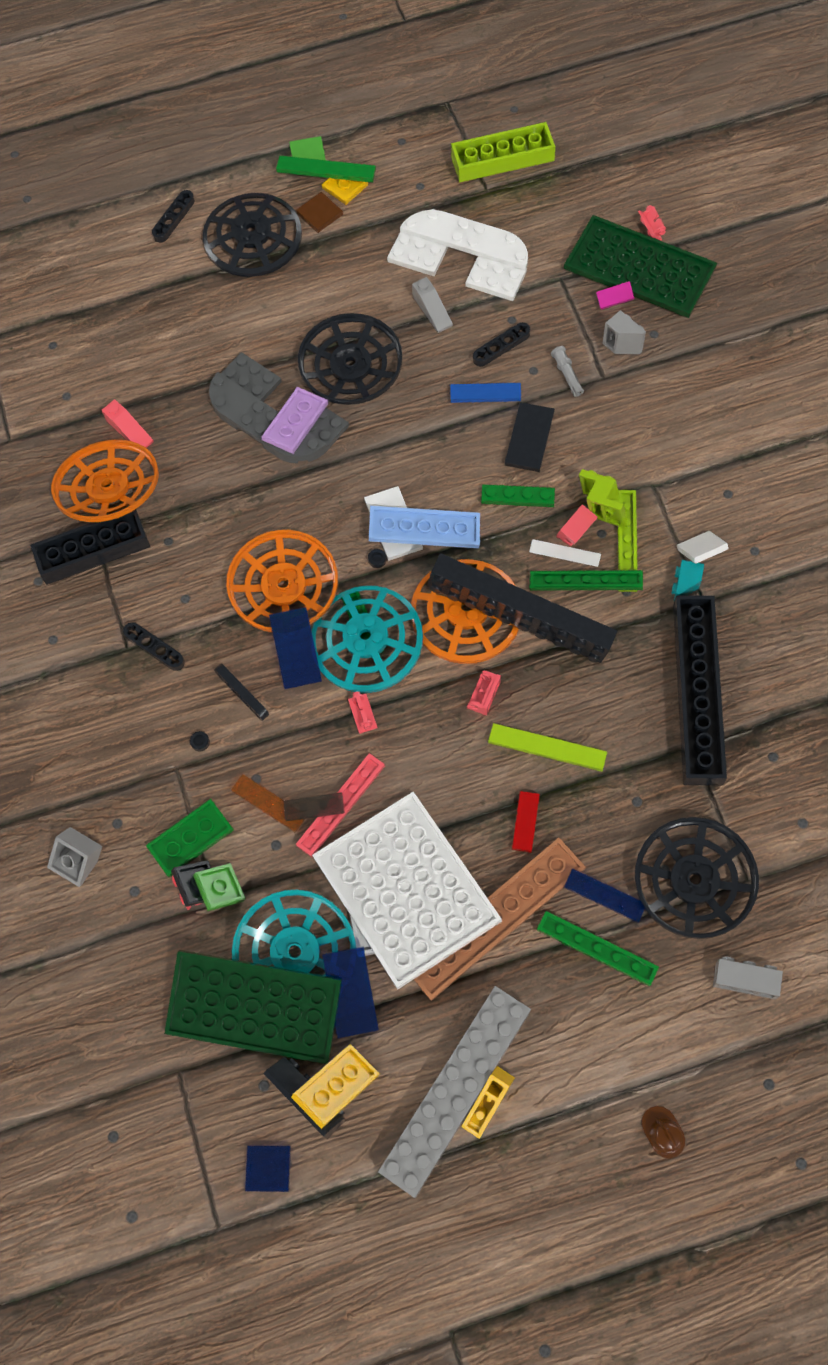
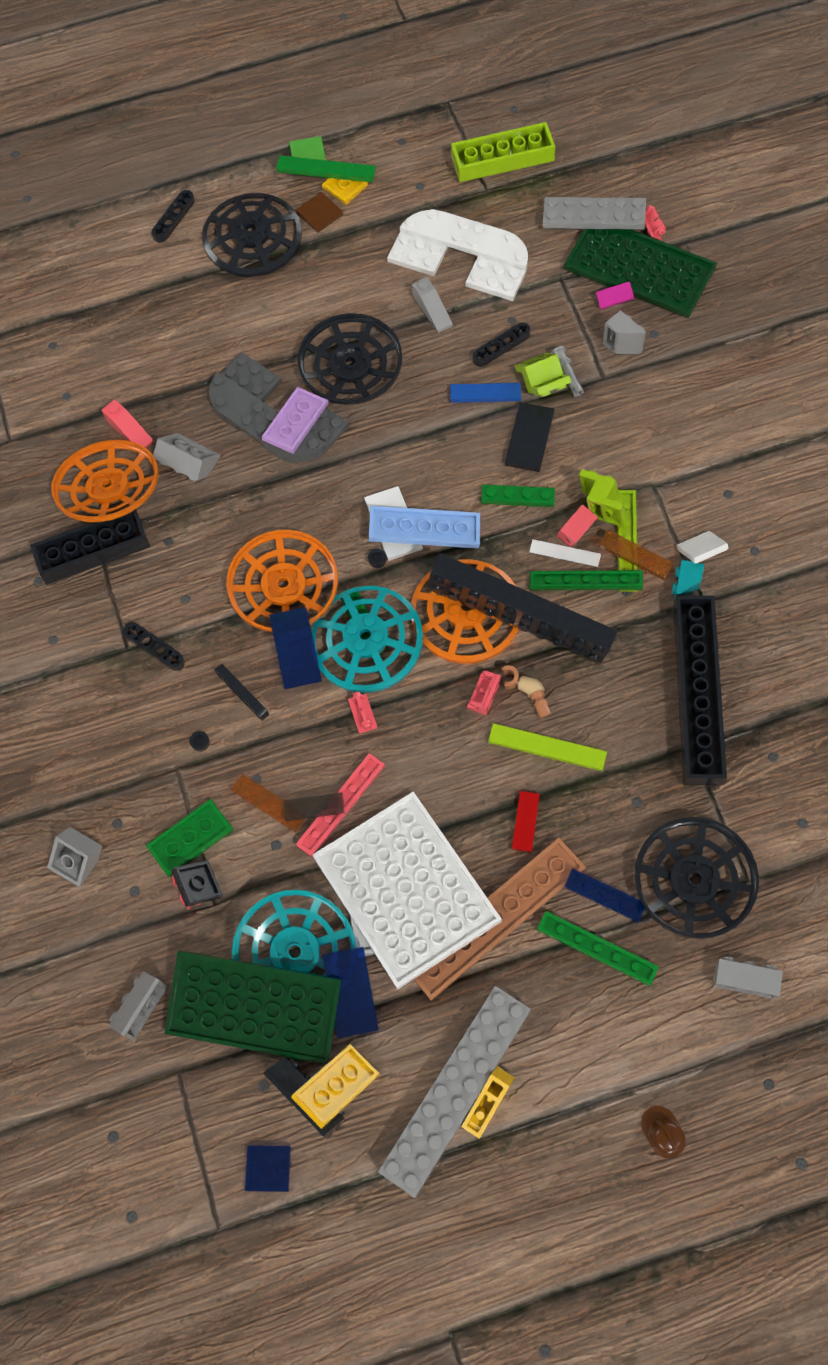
bright green tile [193,863,246,911] -> none
none -> light grey slope [109,971,168,1042]
none -> light grey slope [153,433,221,481]
none -> nougat piece [501,665,551,719]
none -> lime bracket [514,353,571,397]
none -> light grey plate [543,197,646,229]
none -> clear orange tile [598,530,674,580]

